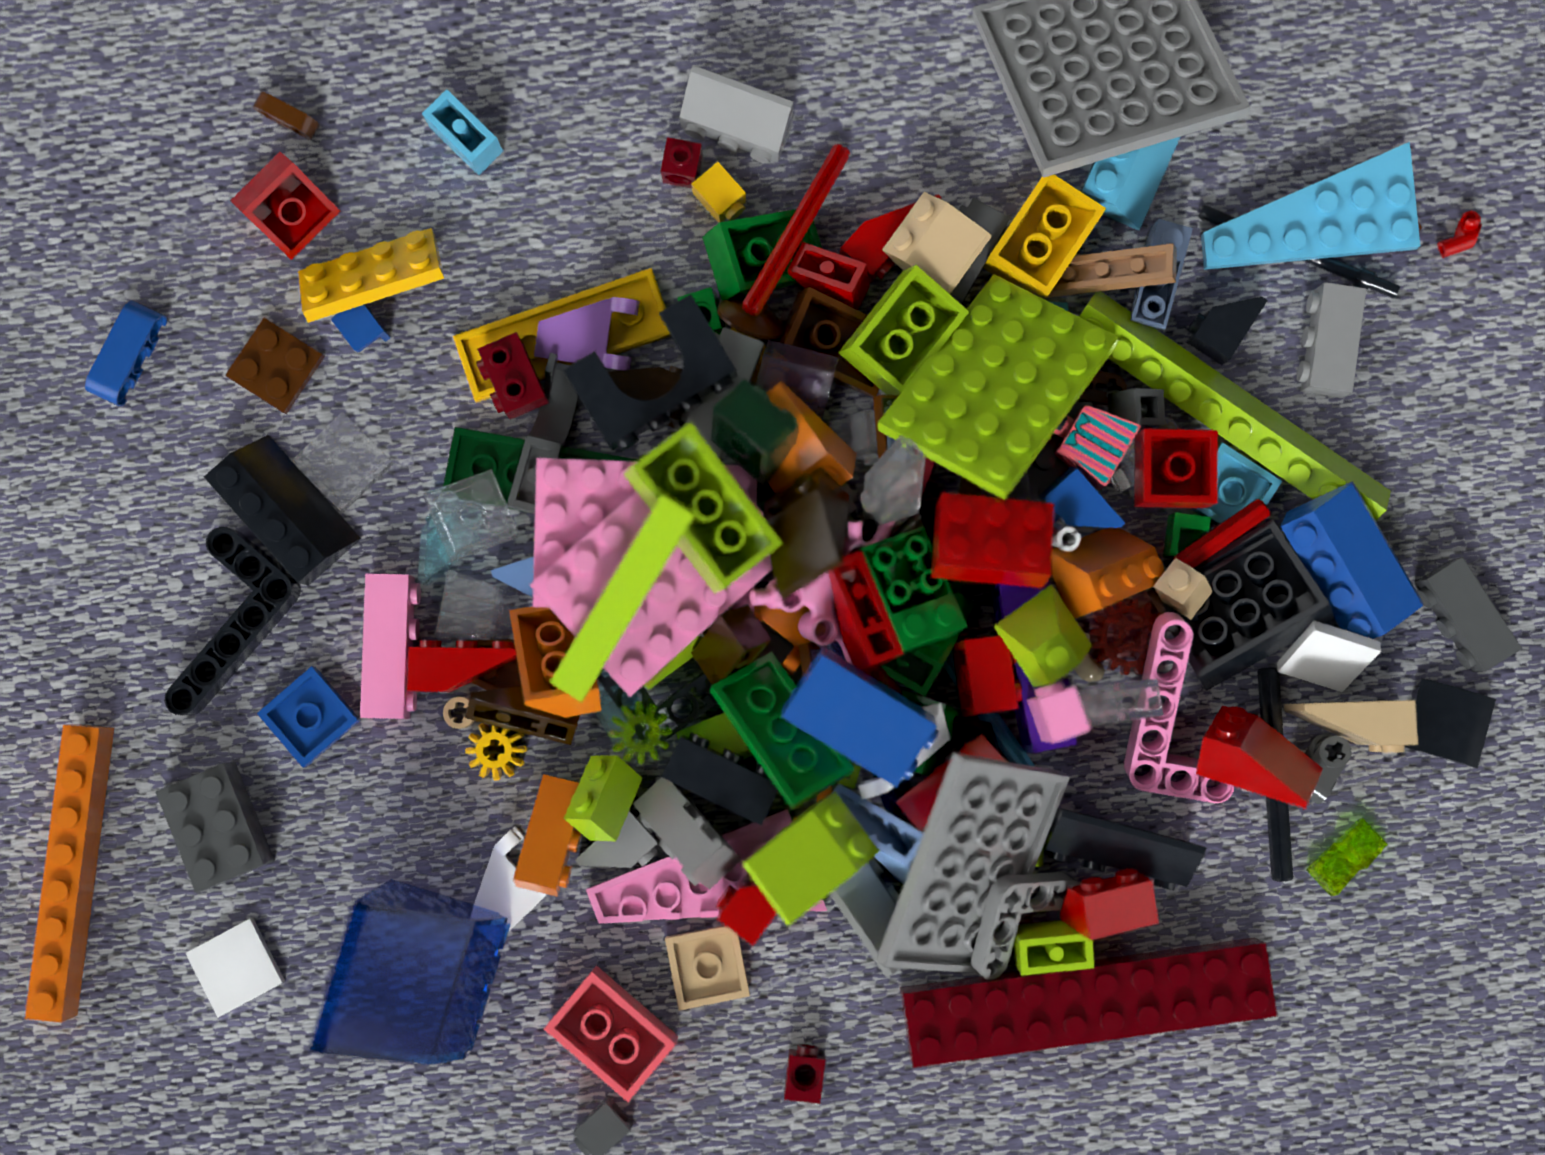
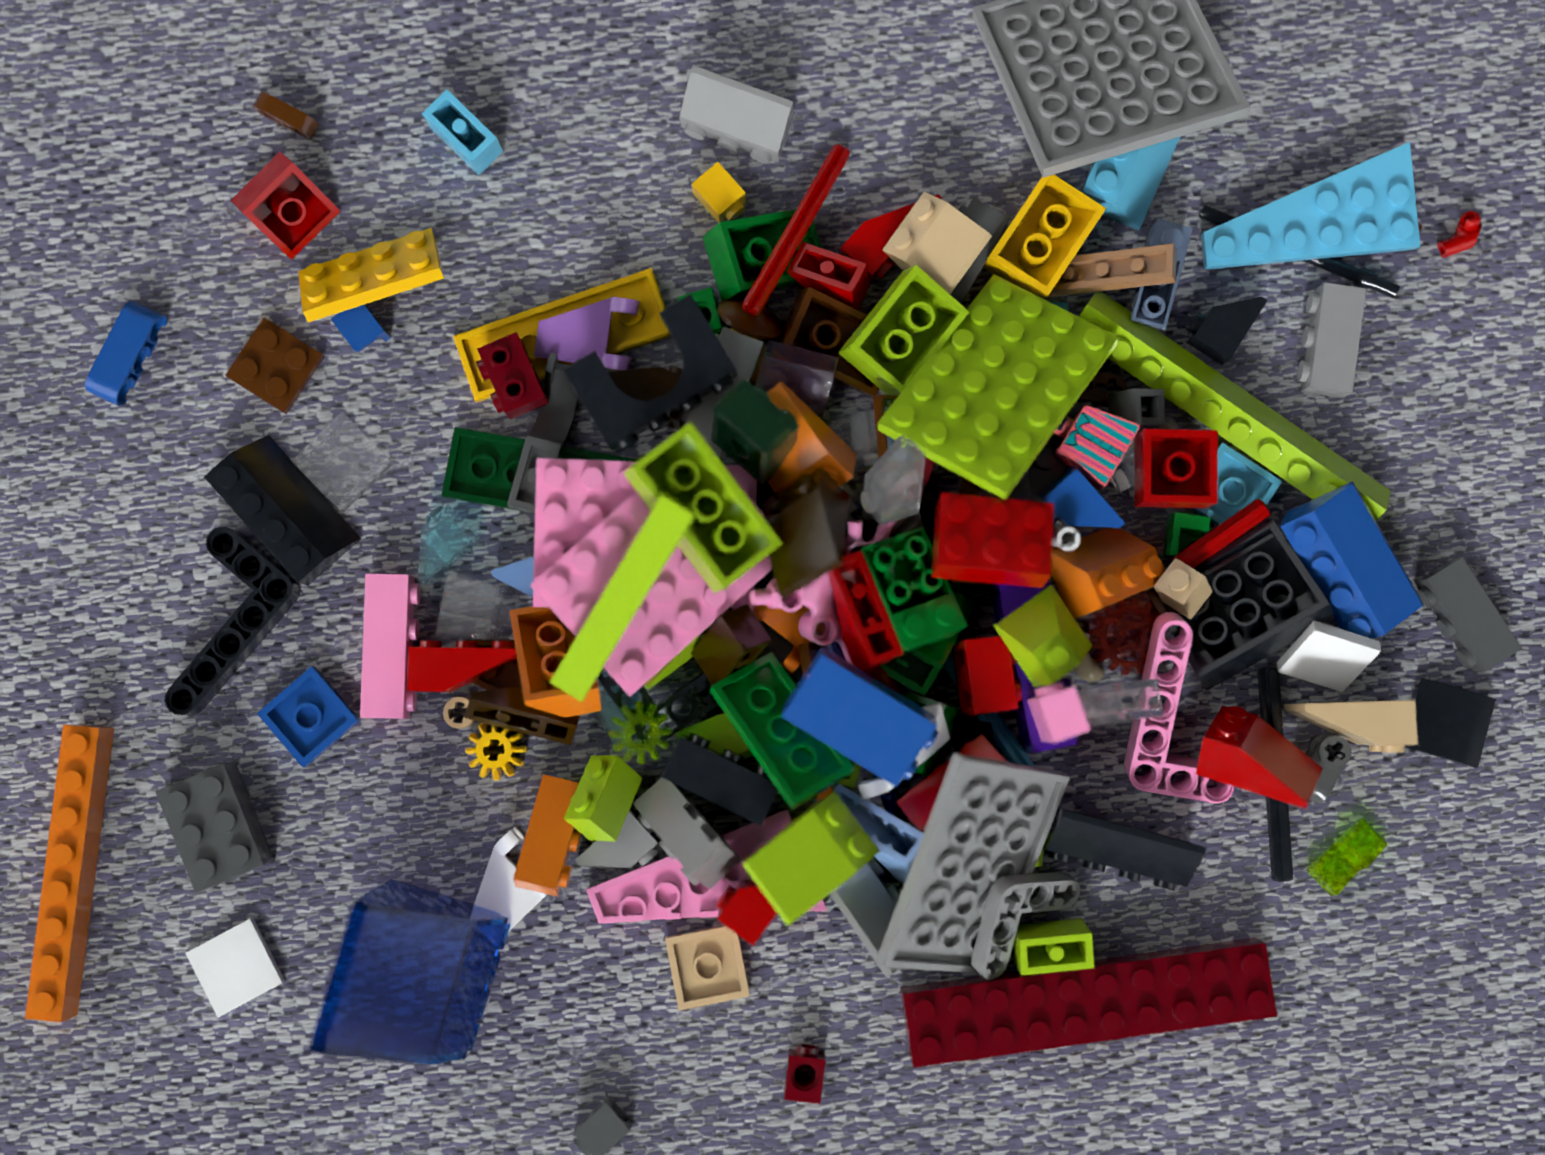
clear plate [424,469,519,562] -> none
coral brick [544,965,678,1102] -> none
dark red brick [660,137,703,188] -> none
red slope [1060,869,1159,940] -> none

